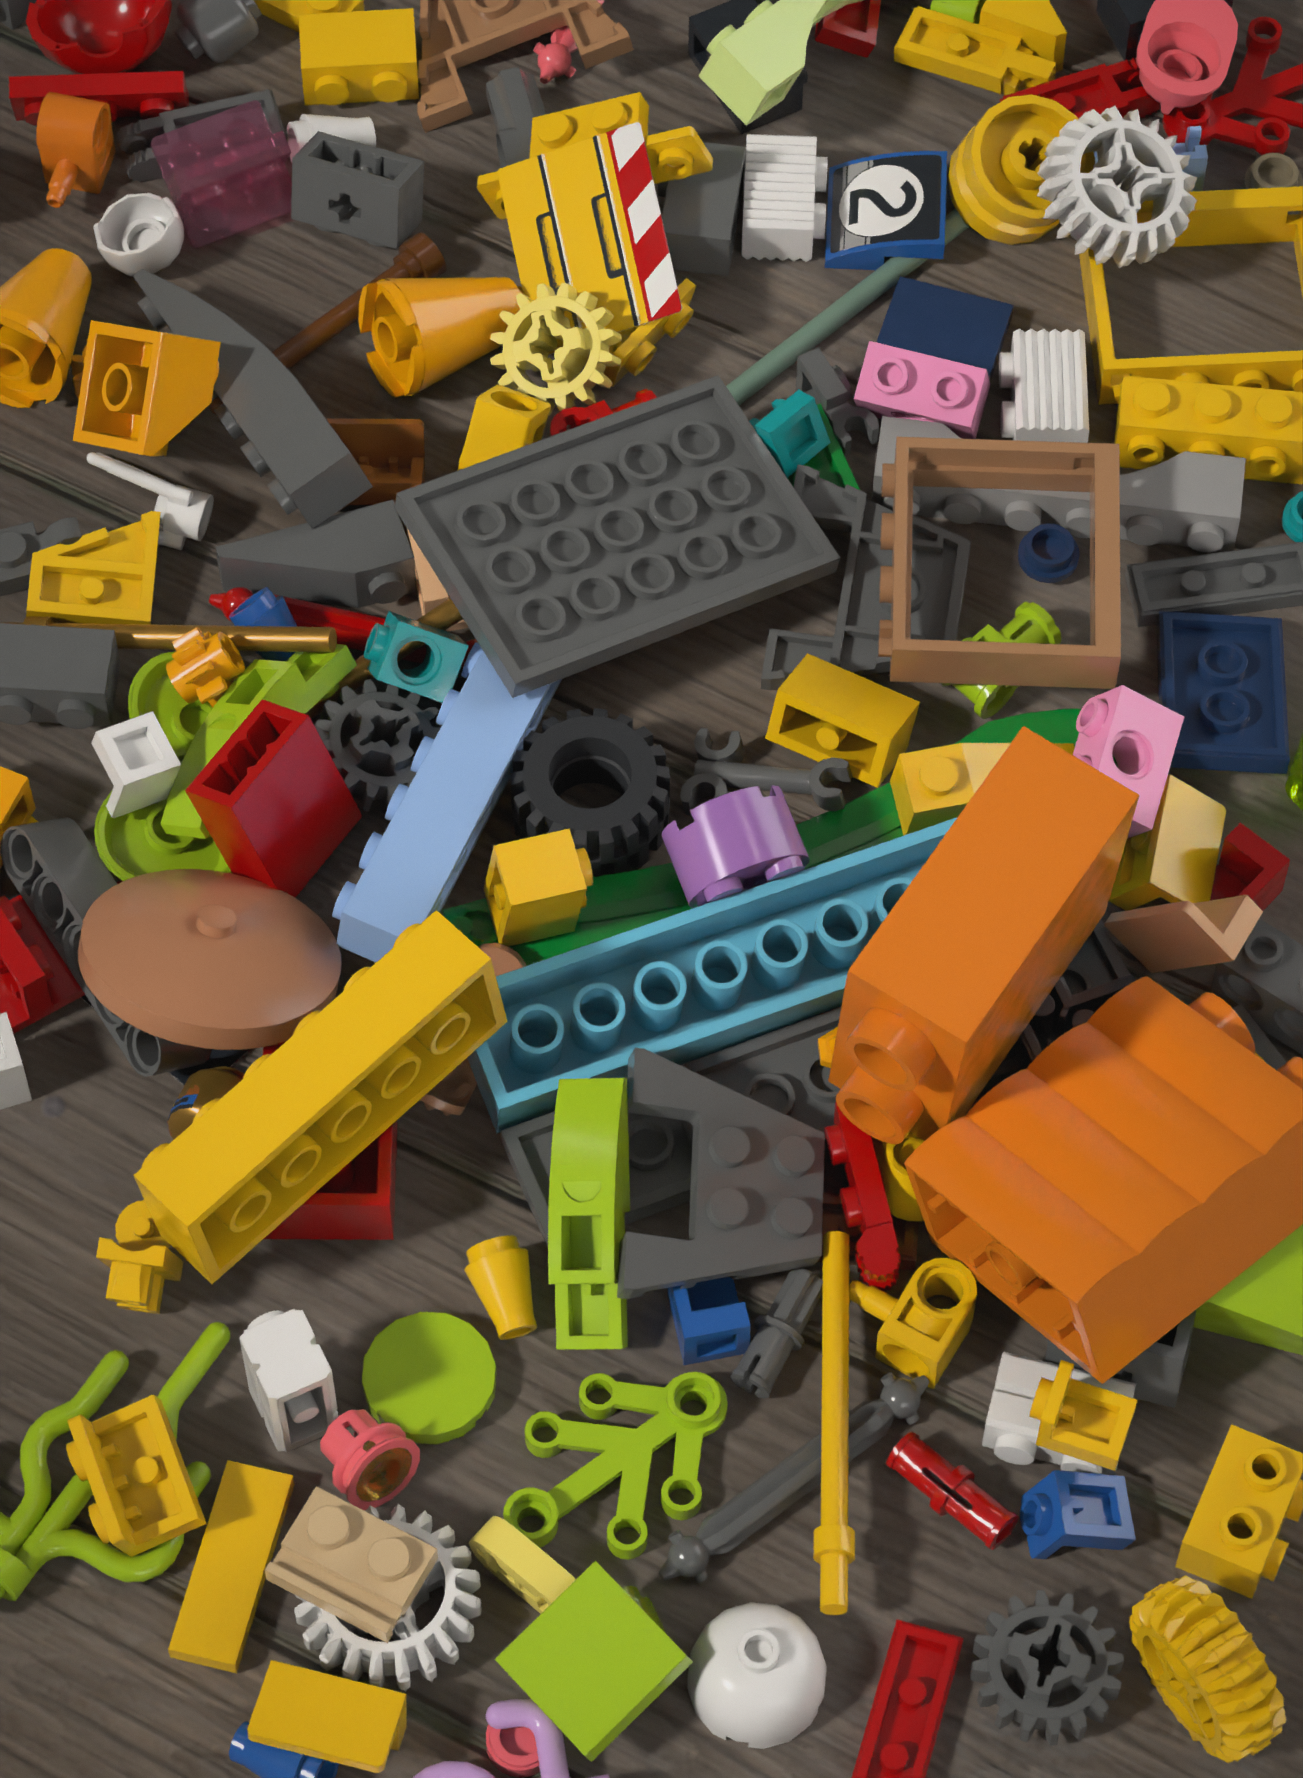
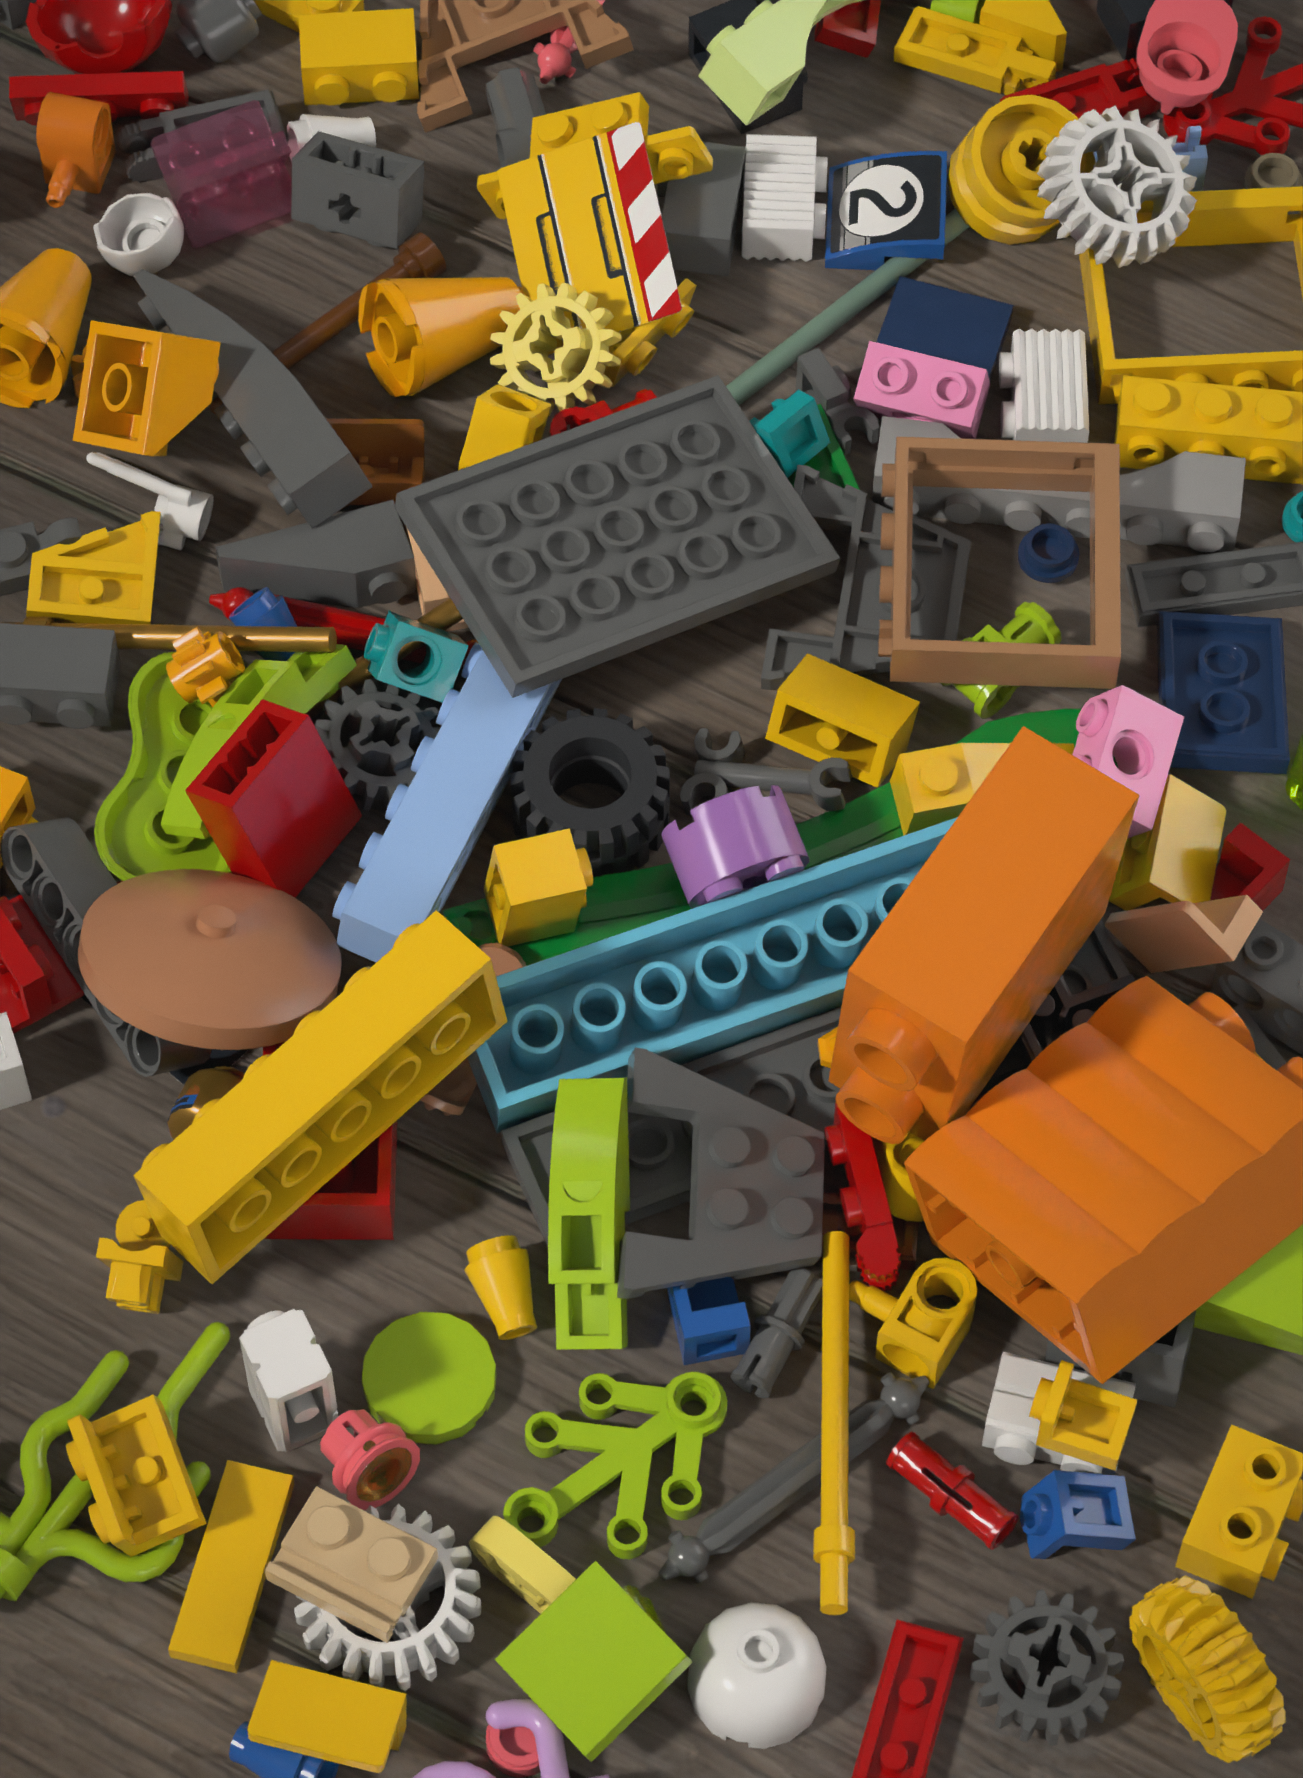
white panel [91,711,181,818] -> none

